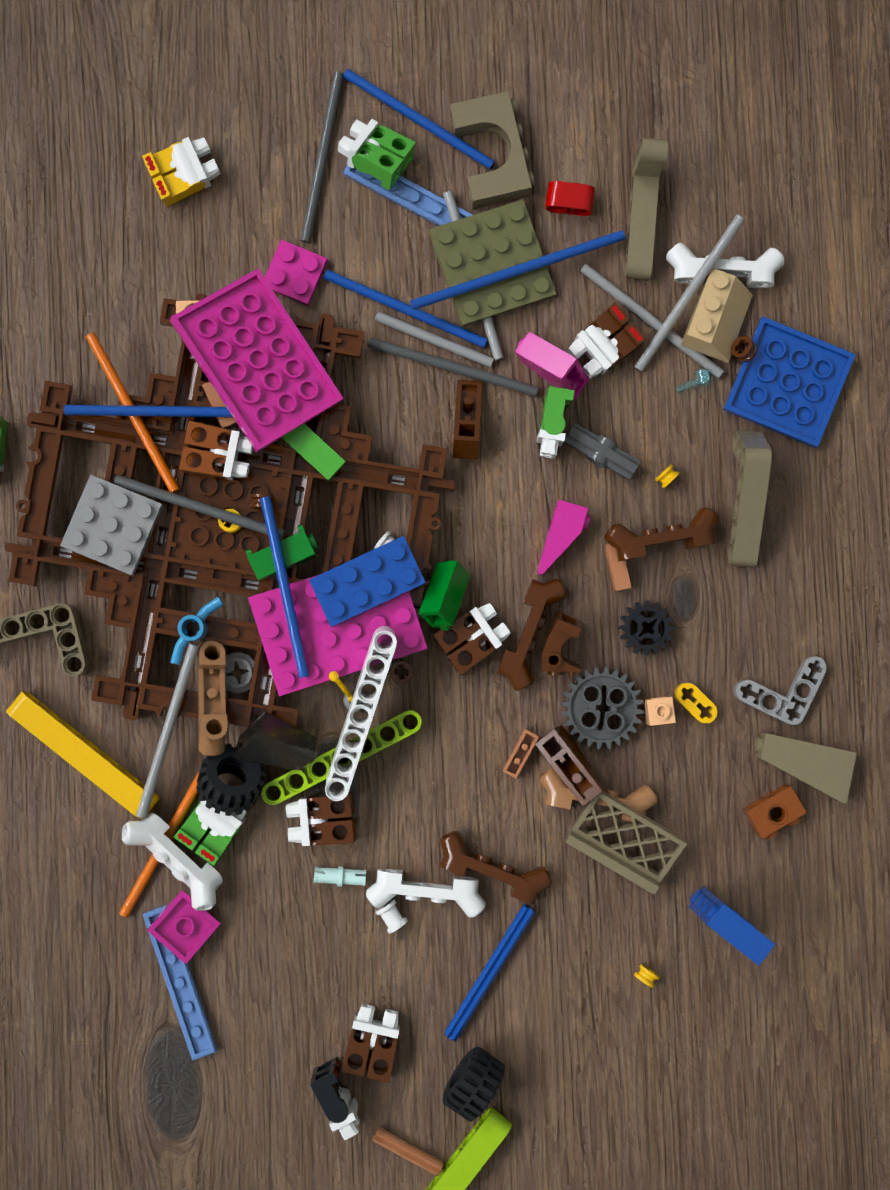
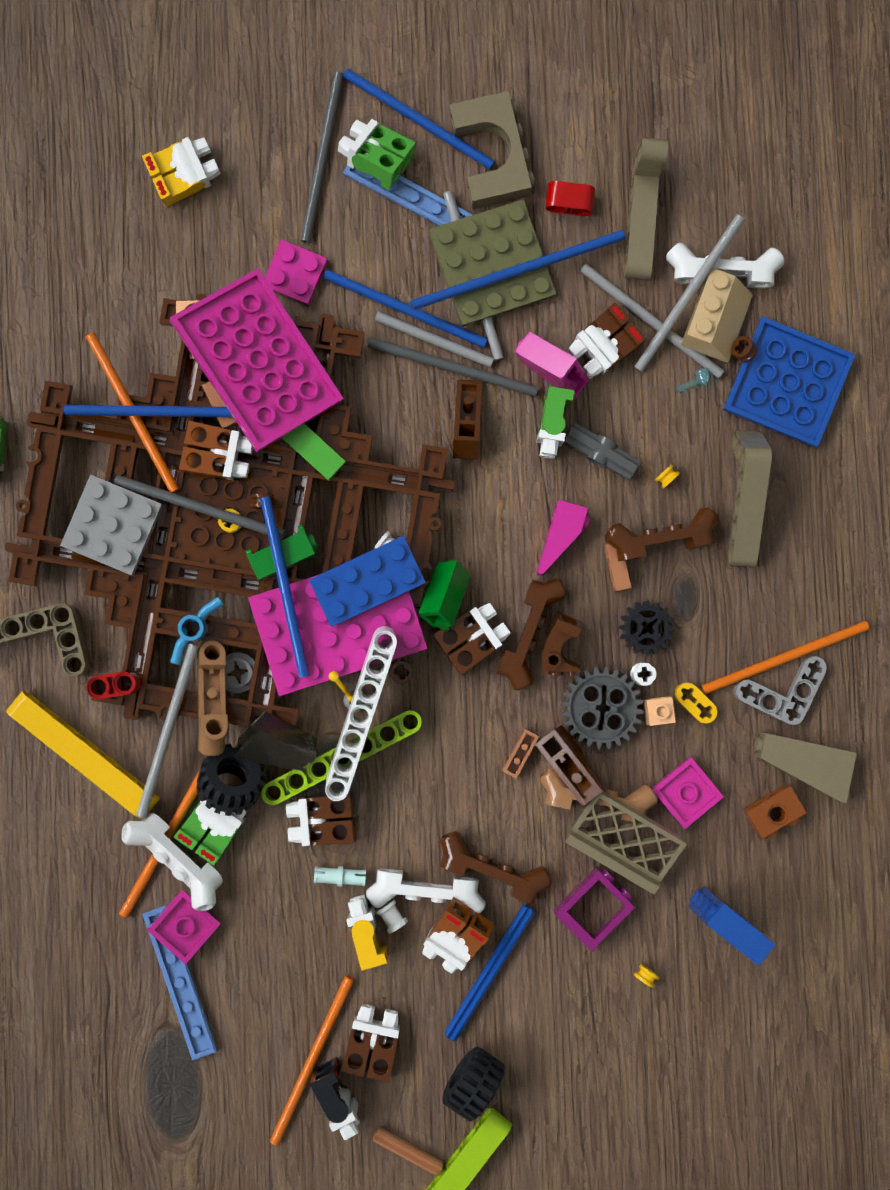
none -> red beam [86,672,141,699]
none -> orange piece [270,975,354,1146]
none -> yellow hips [346,894,389,971]
none -> hips [422,897,495,974]
none -> magenta window [553,867,635,952]
none -> white bush [630,663,657,686]
none -> dark pink plate [651,757,724,829]
none -> orange piece [701,621,869,695]

